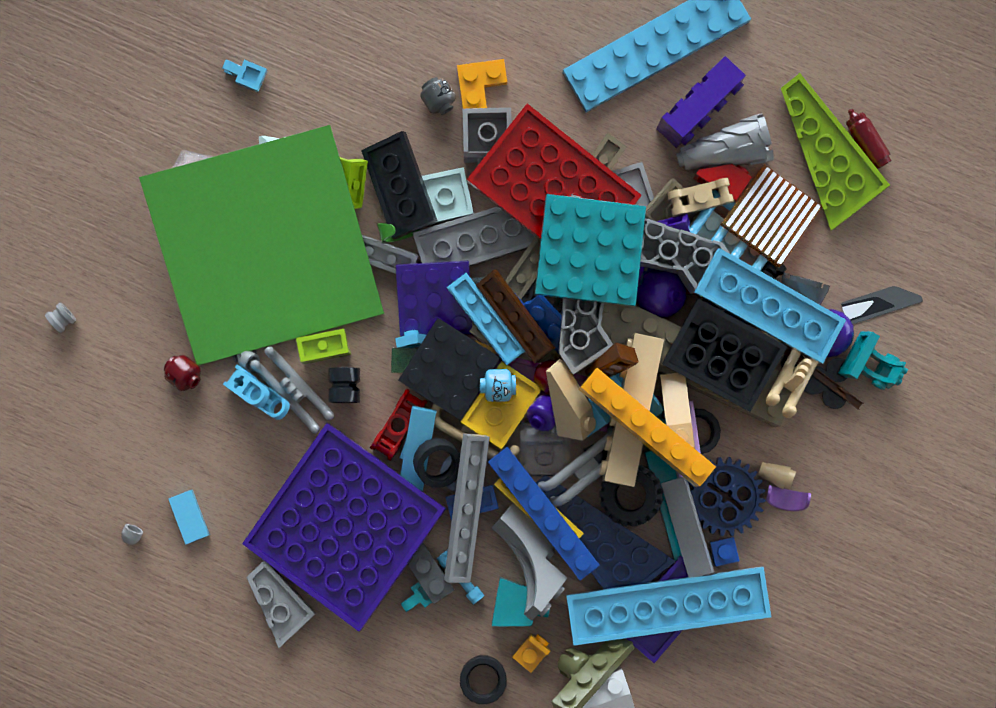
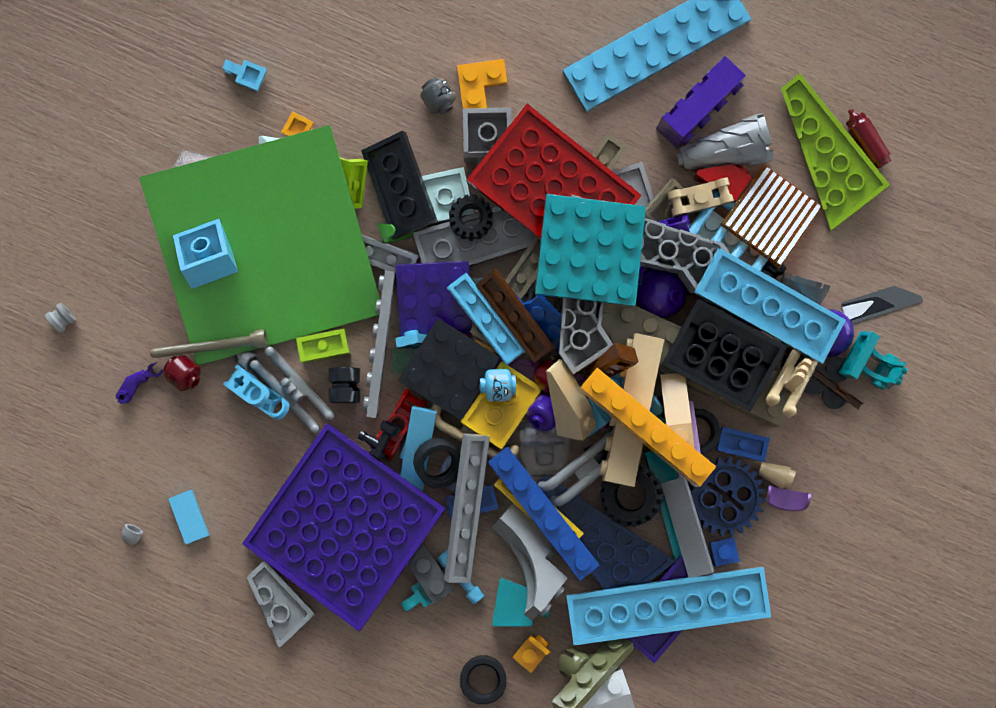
none -> dark purple arm [115,362,164,404]
none -> dark tan piece [150,329,268,358]
none -> medium azure slope [173,219,238,289]
none -> light orange plate [281,111,315,136]
none -> black piece [358,420,401,459]
none -> light grey plate [363,271,396,418]
none -> black tyre [449,194,493,241]
none -> blue plate [716,427,770,462]

